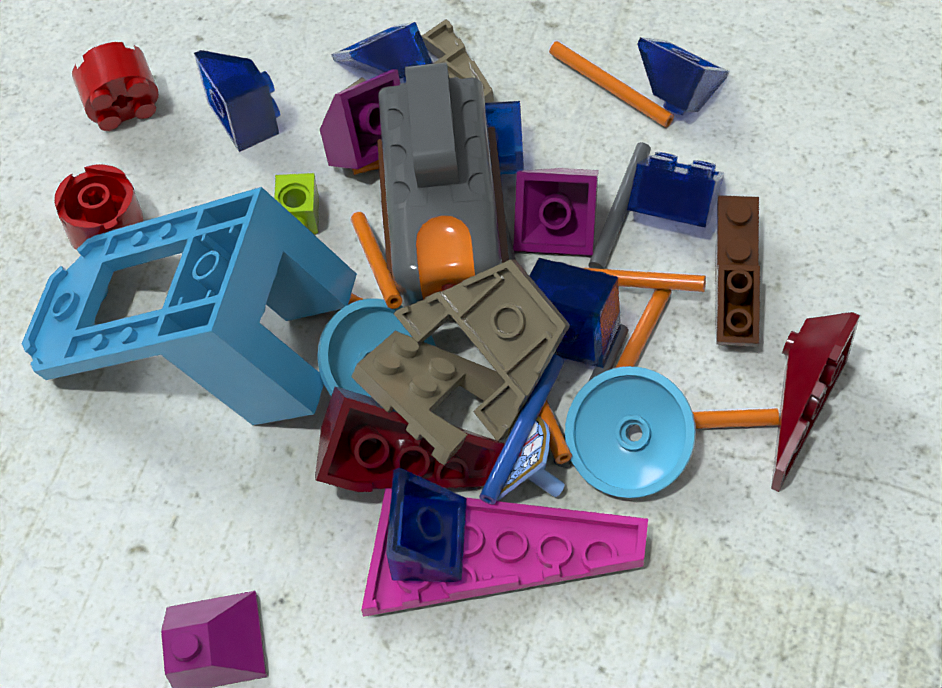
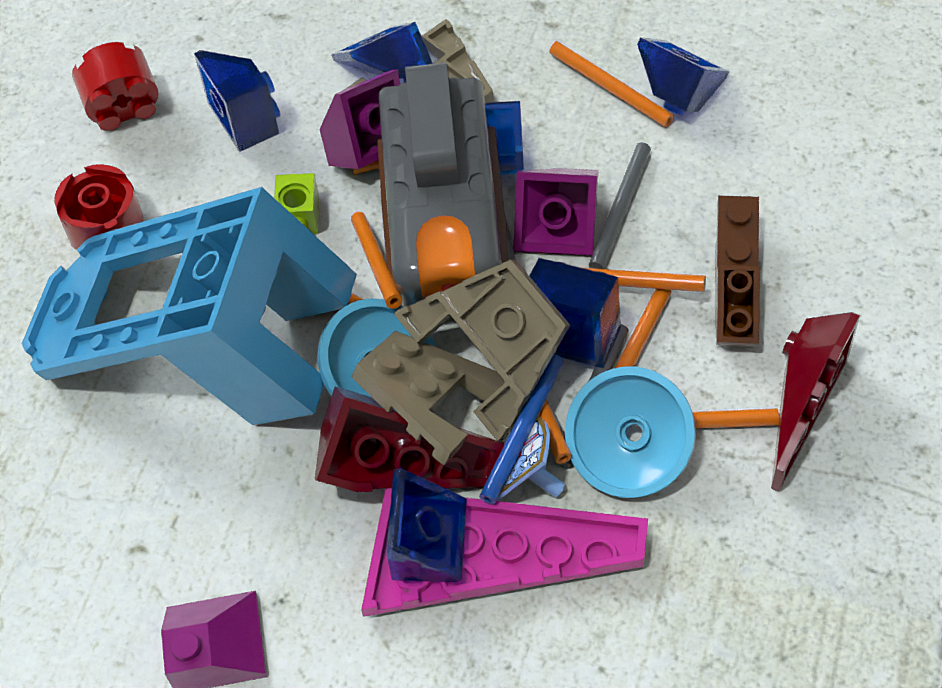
clear blue slope [627,152,724,228] -> none

